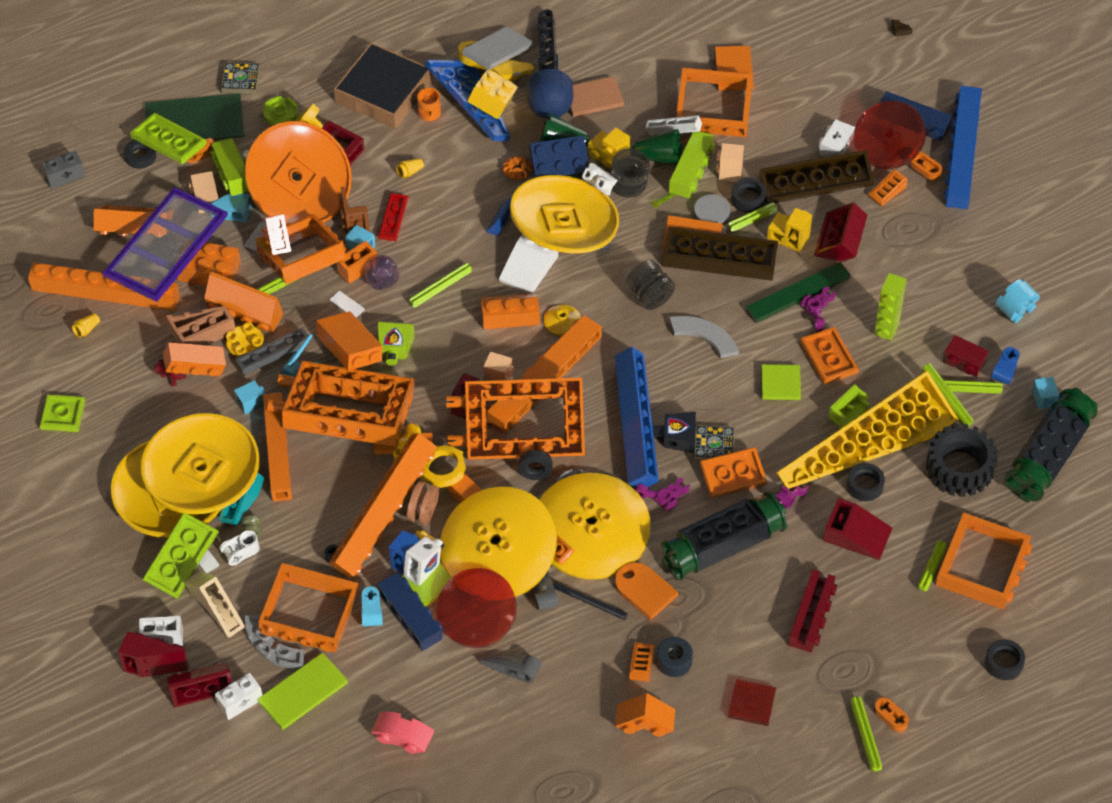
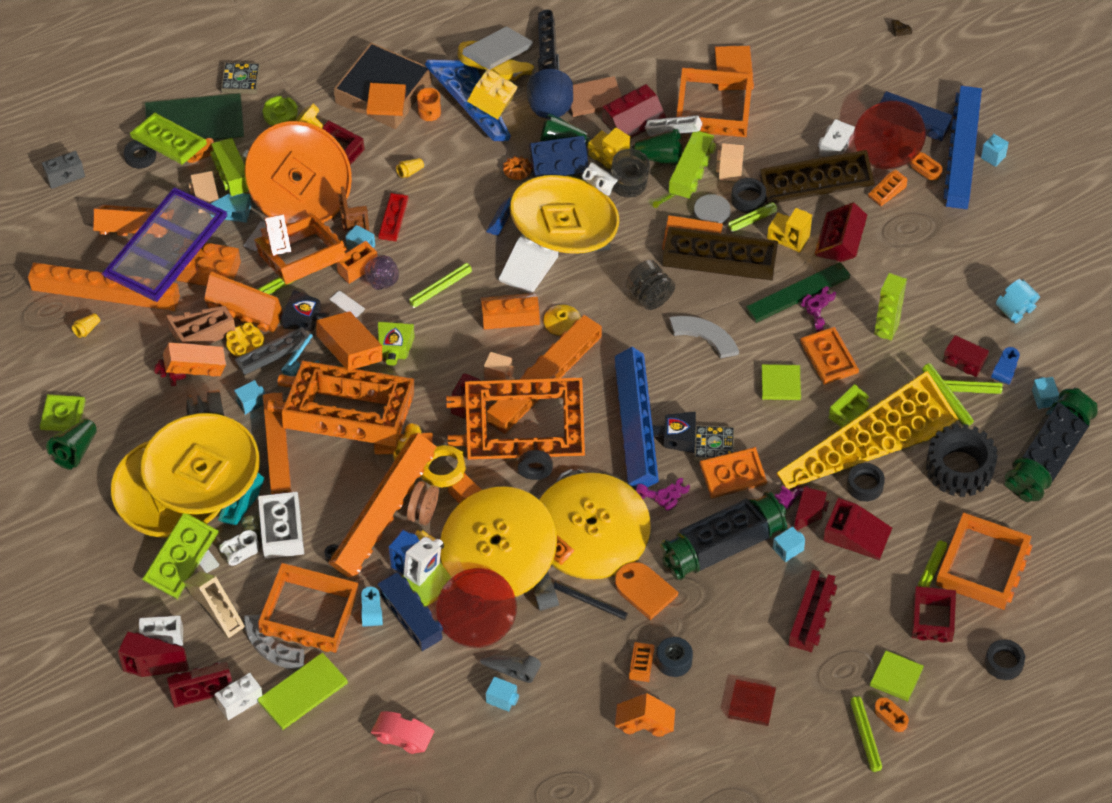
none -> dark green cone [46,419,97,470]
none -> clear smoke wheel [186,389,224,416]
none -> white brick [258,492,304,559]
none -> black torso [281,290,329,331]
none -> orange tile [367,83,406,116]
none -> medium azure brick [486,677,519,712]
none -> dark red slope [602,84,666,139]
none -> medium azure brick [773,526,805,562]
none -> dark red slope [794,487,829,530]
none -> lime tile [870,651,924,702]
none -> dark red window [912,586,956,643]
none -> medium azure brick [981,134,1009,167]

